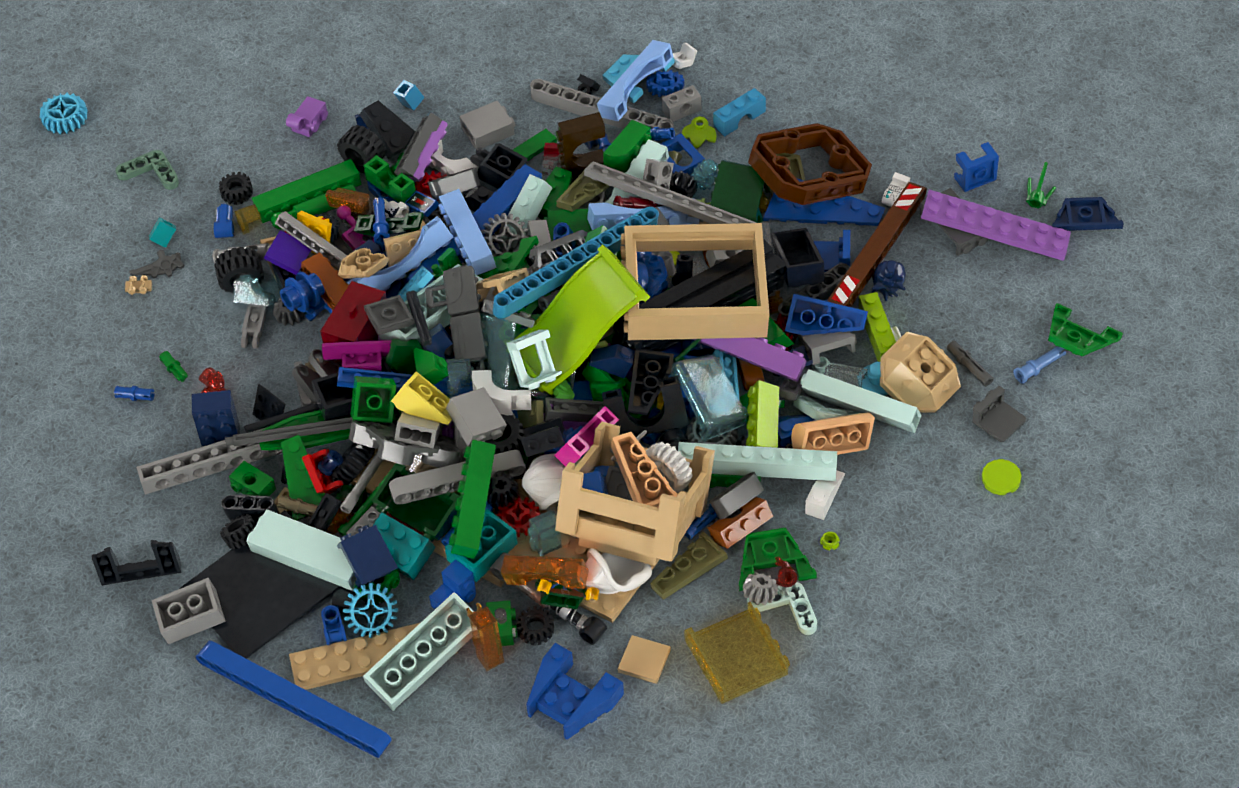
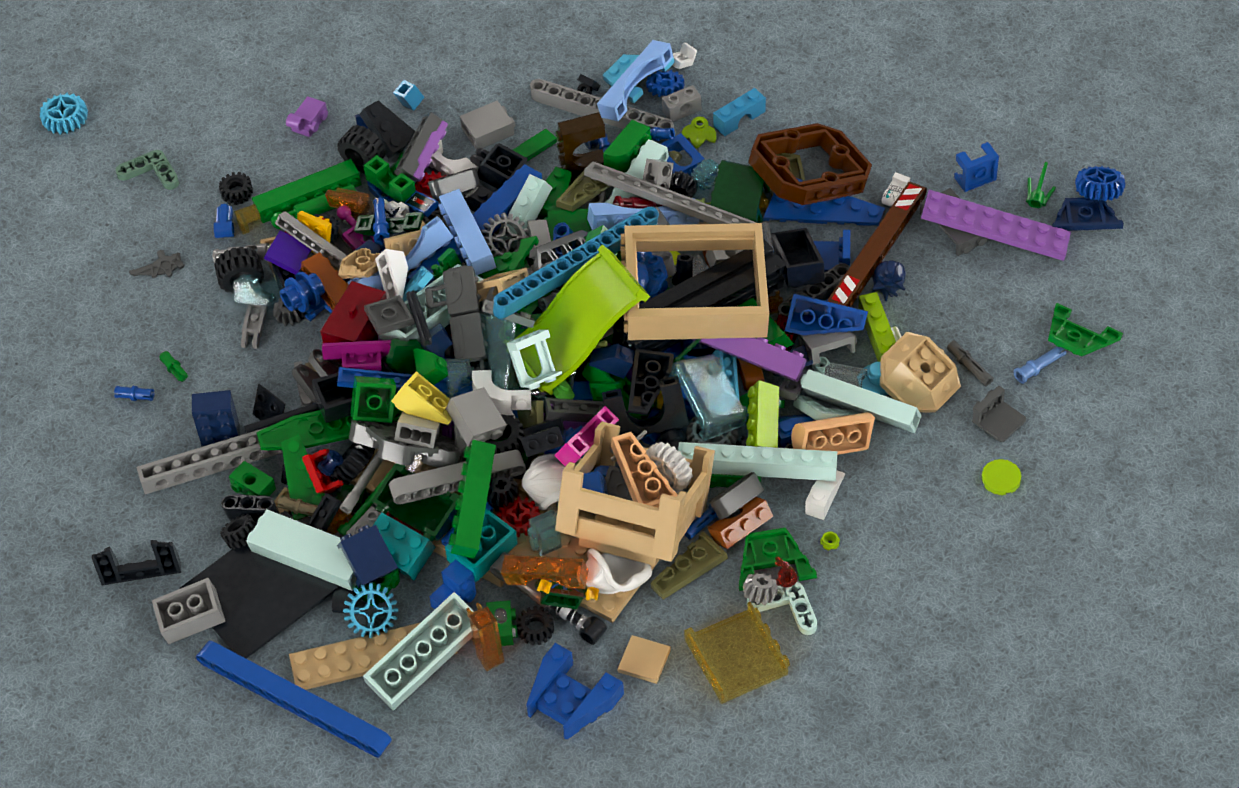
tan piece [125,275,152,295] -> none
teal panel [149,217,176,247] -> none
clear red piece [199,367,226,393] -> none
dark grey piece [225,417,352,446] -> none
blue piece [321,605,347,645] -> none
leg [542,143,561,176] -> none
none -> white slope [375,249,408,299]
none -> blue gear [1075,166,1125,201]

